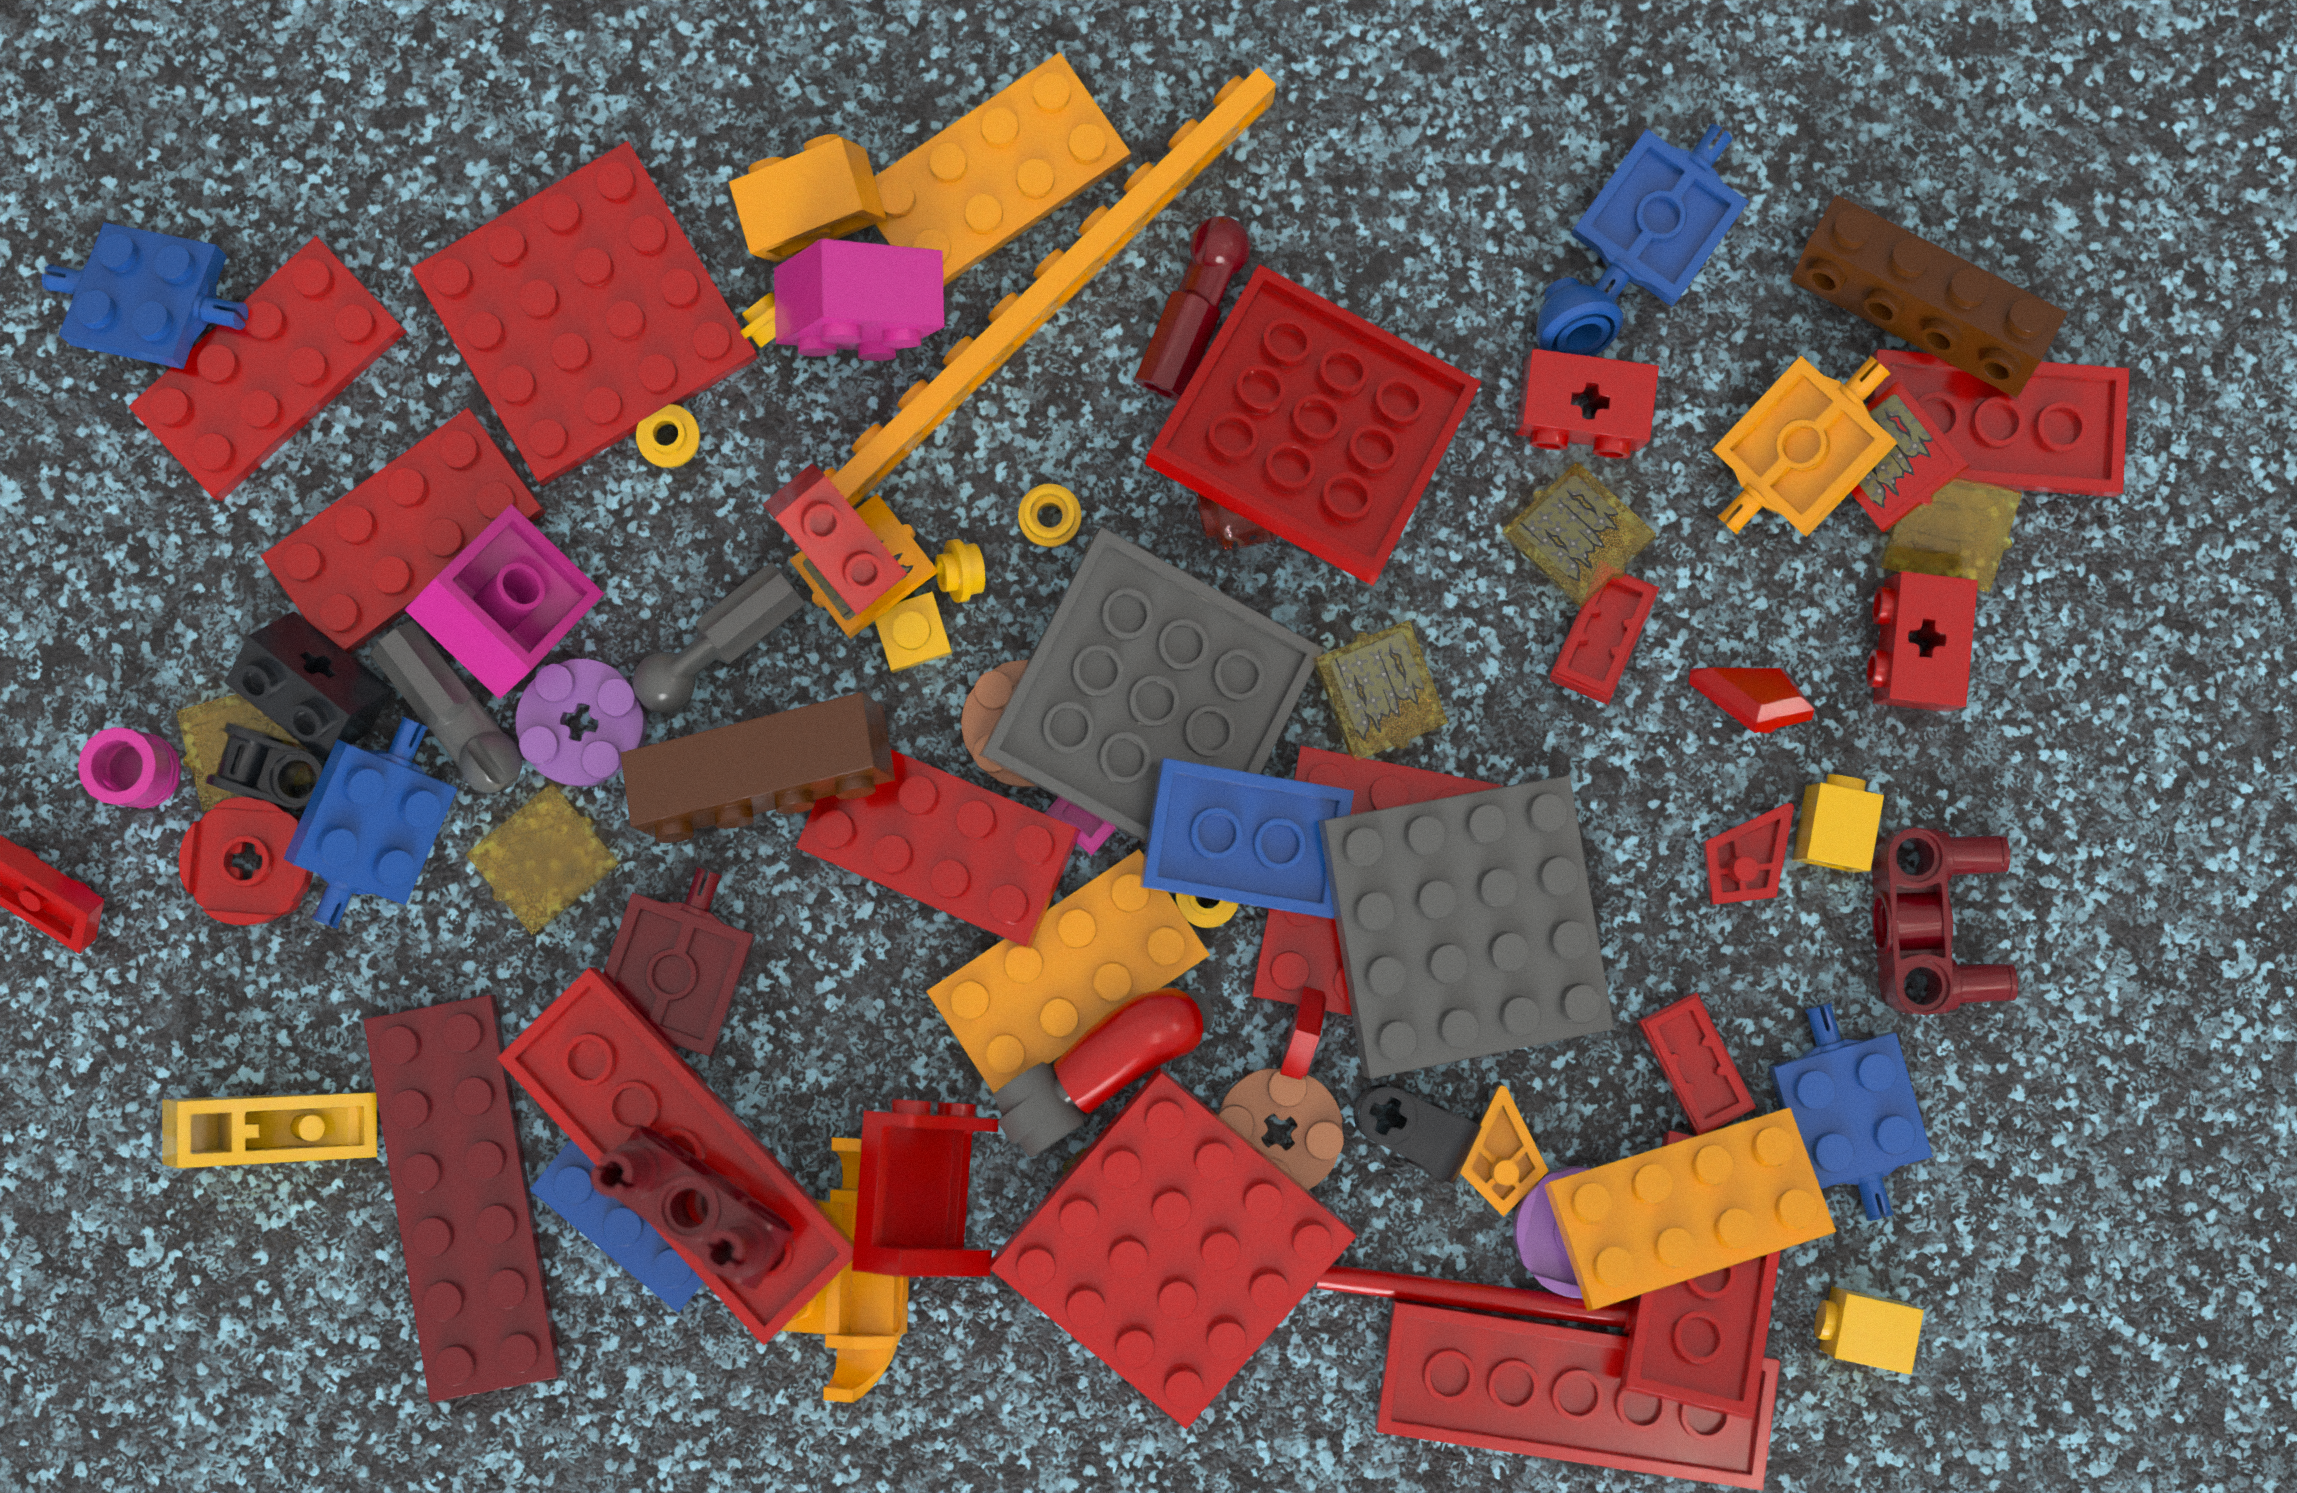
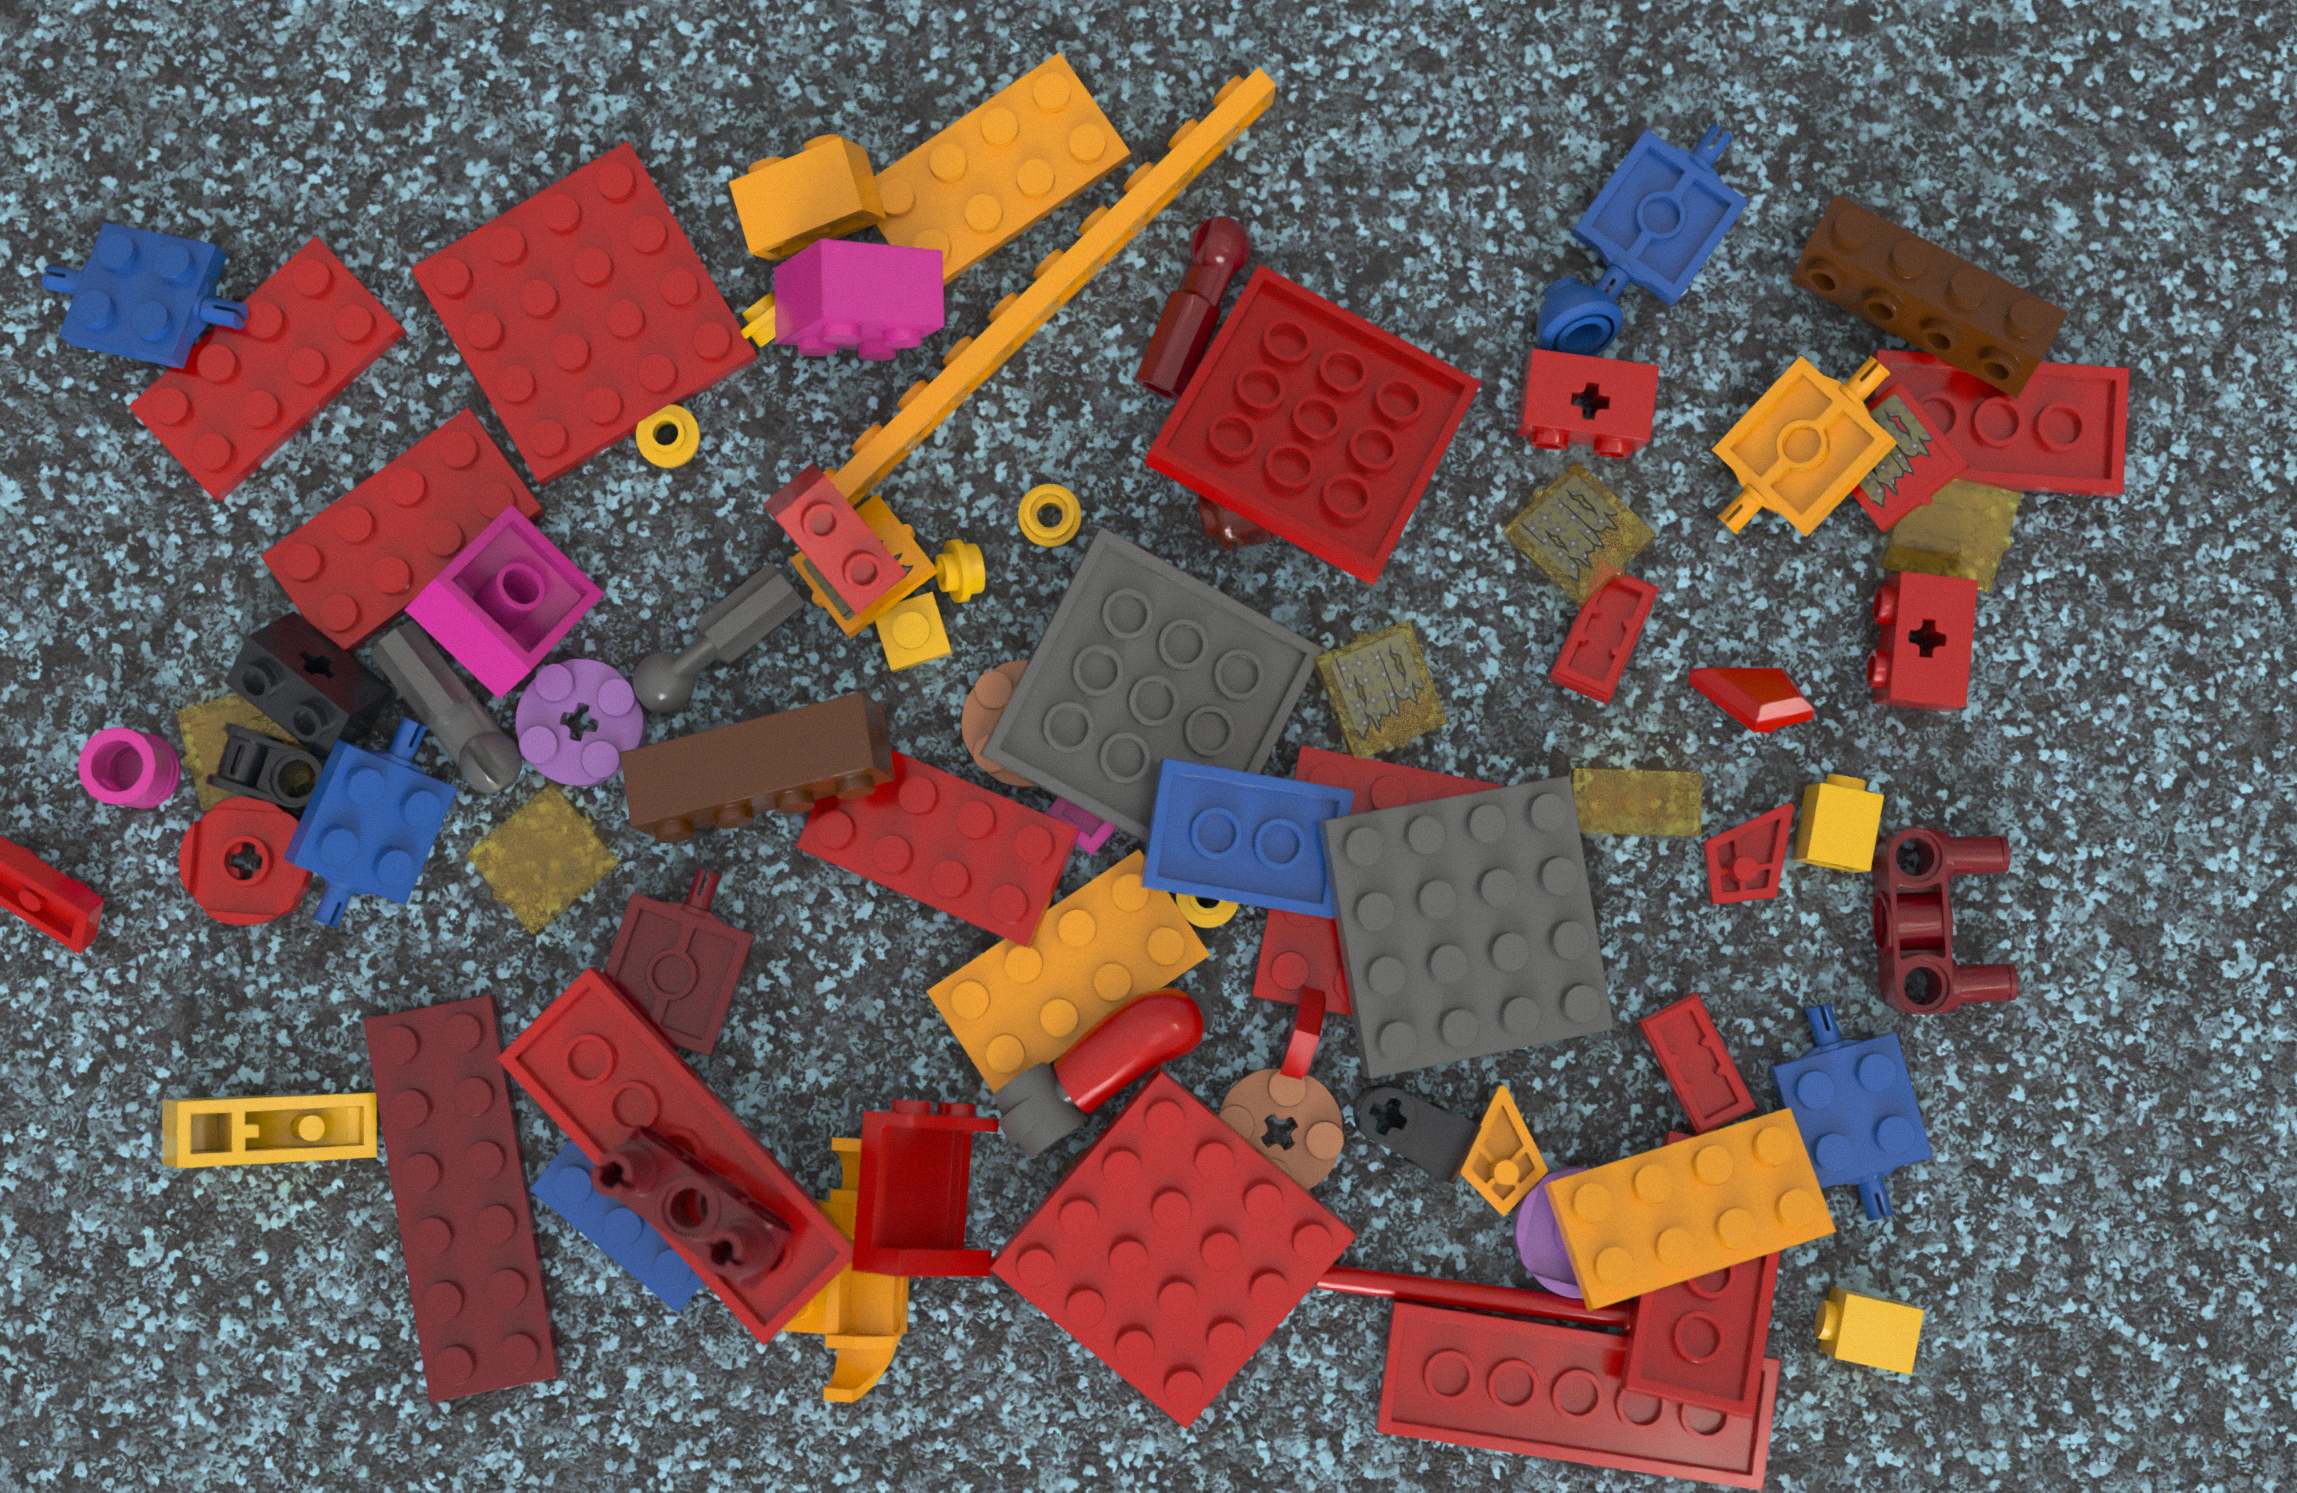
none -> clear yellow plate [1570,768,1702,837]

